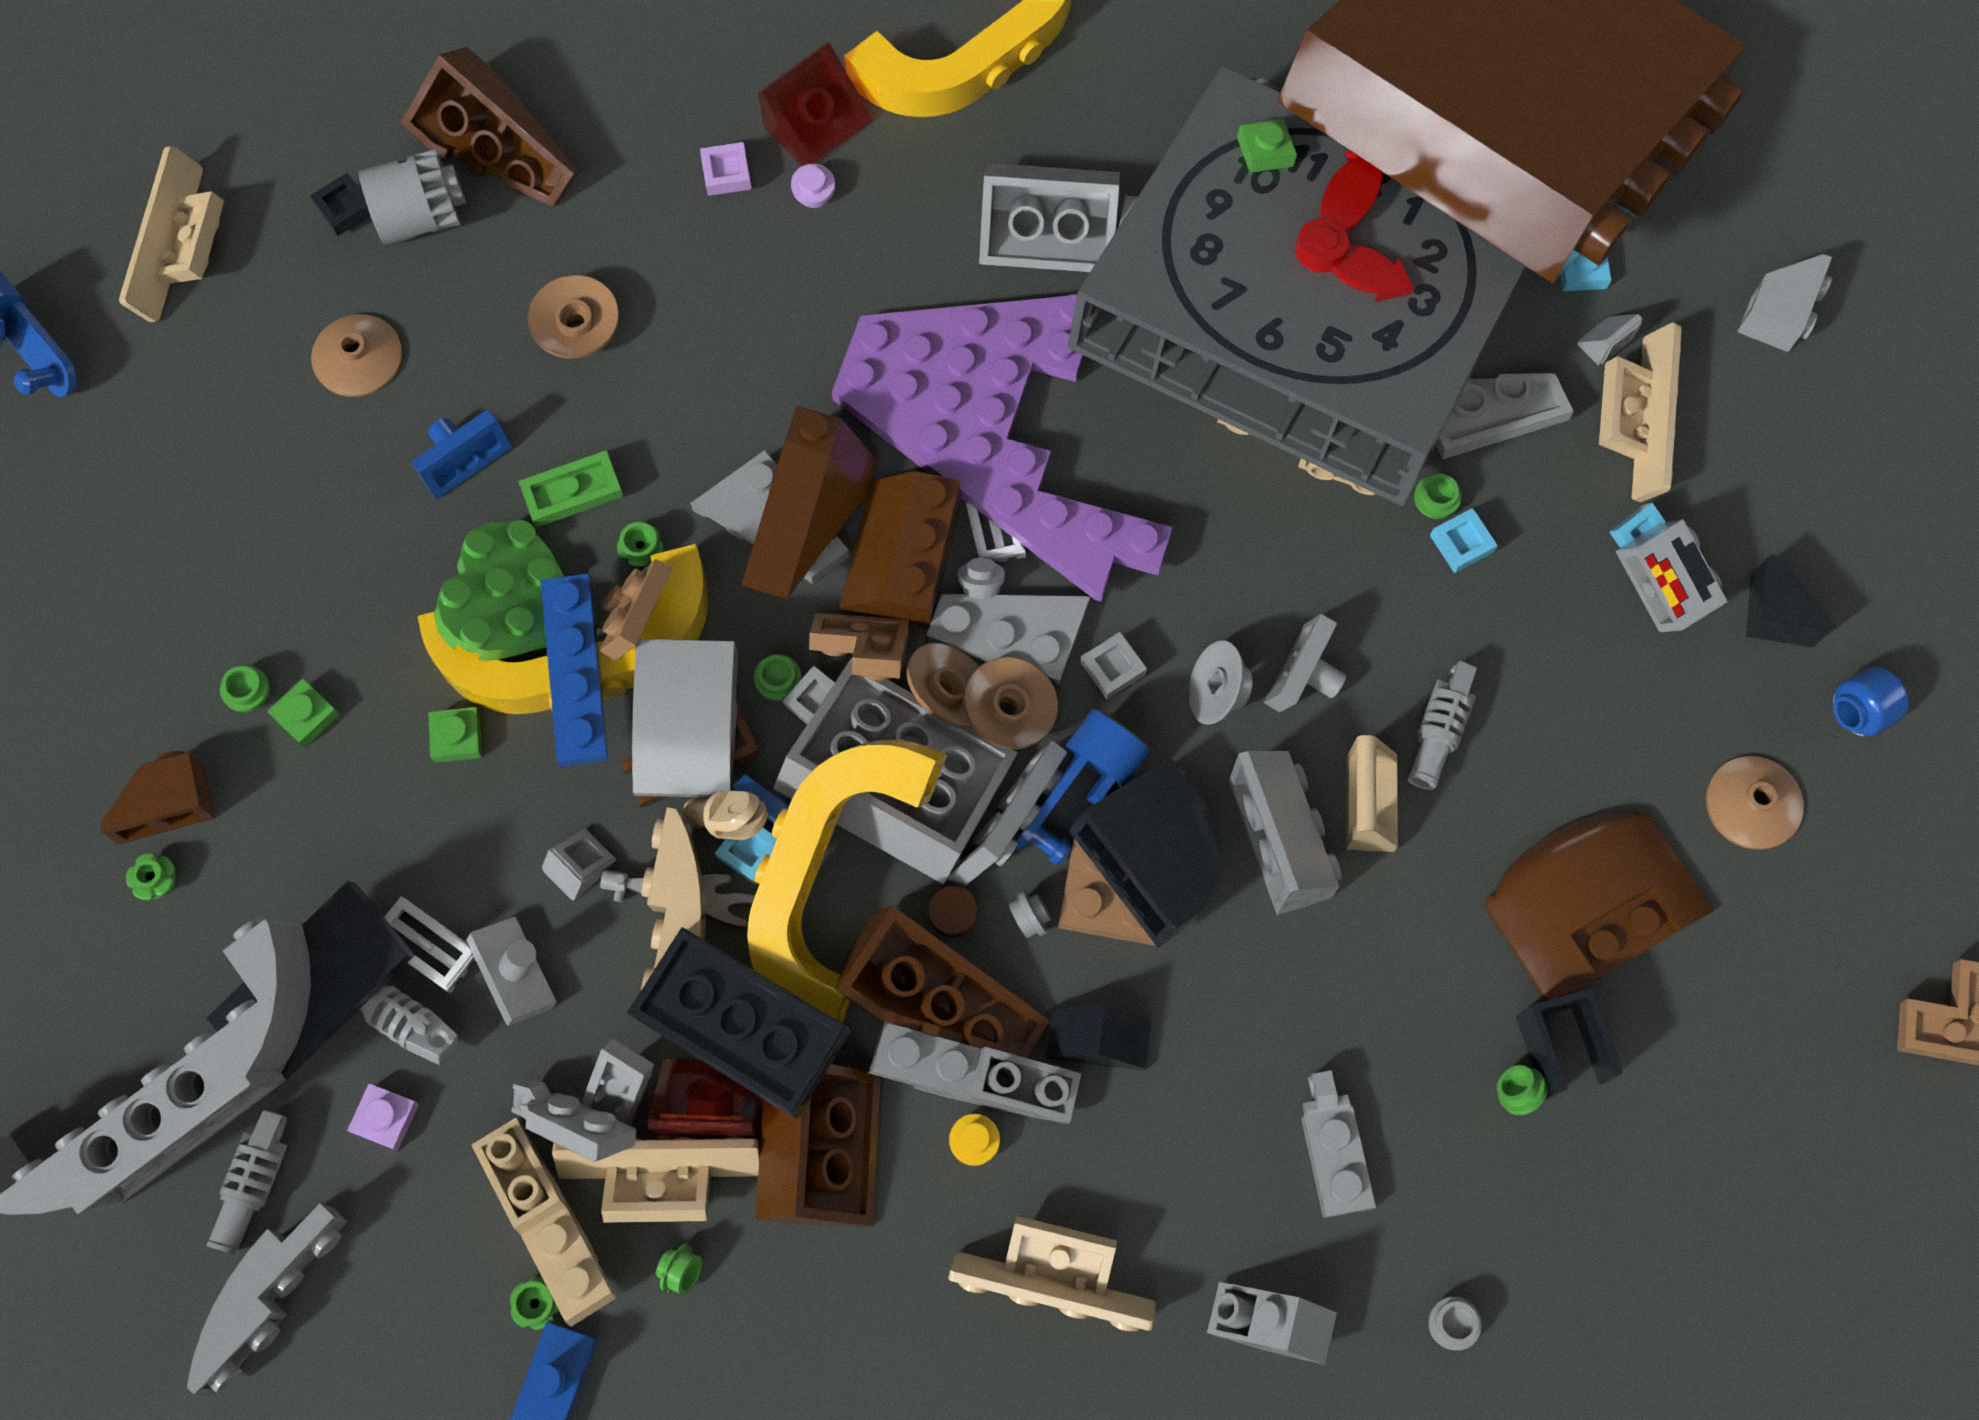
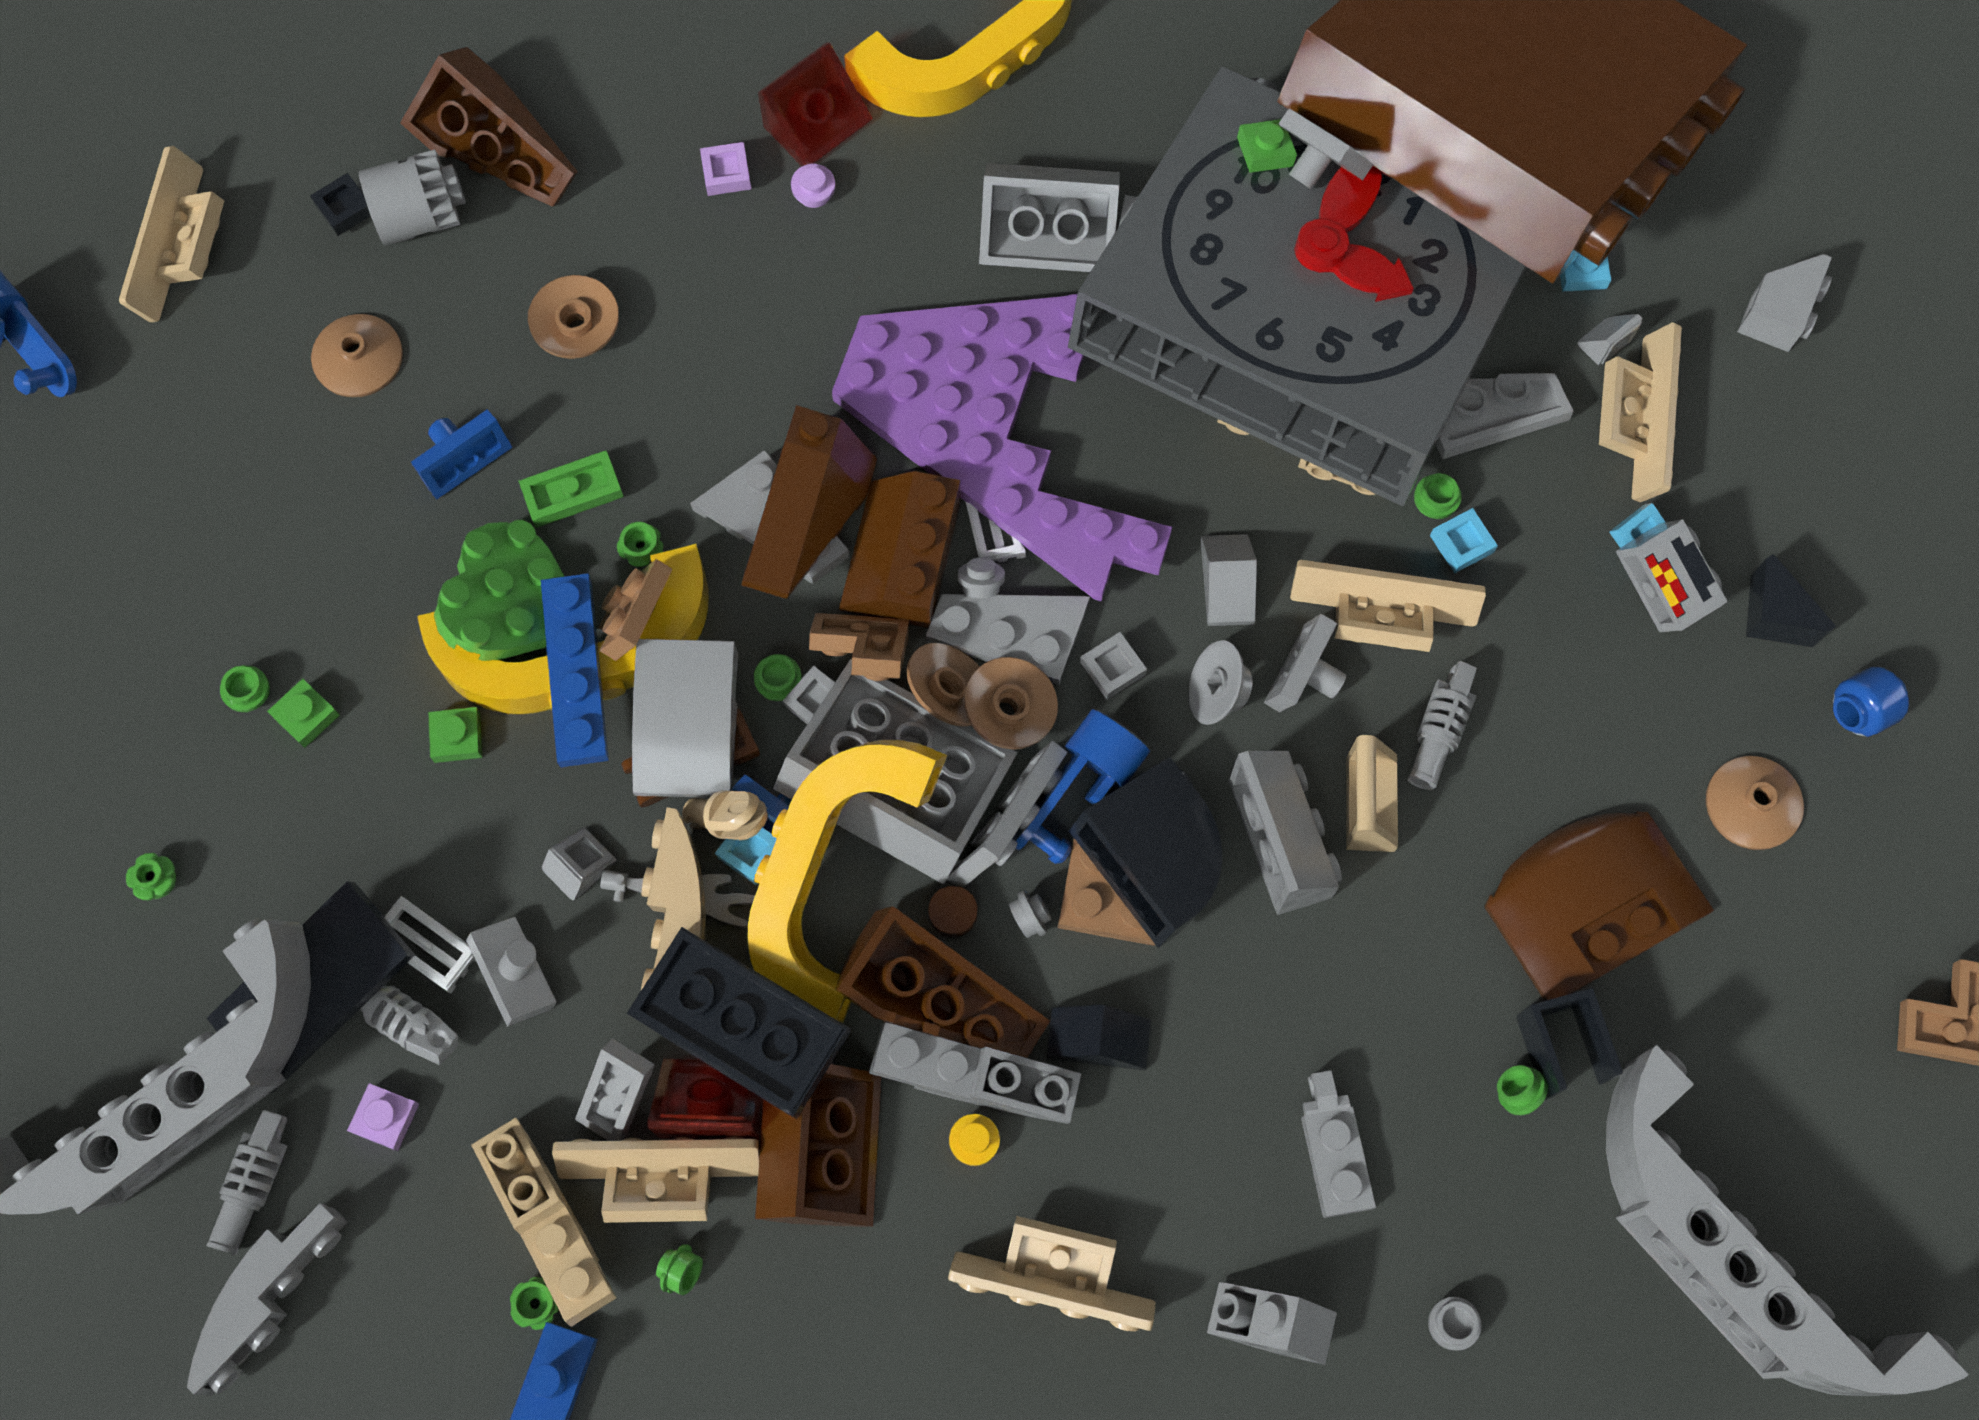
reddish brown slope [100,751,215,845] -> none
light grey hinge [512,1079,636,1162] -> none
none -> light grey slope [1201,534,1257,626]
none -> light grey tile [1279,108,1373,190]
none -> tan bracket [1290,560,1486,652]
none -> light grey slope [1606,1045,1969,1396]

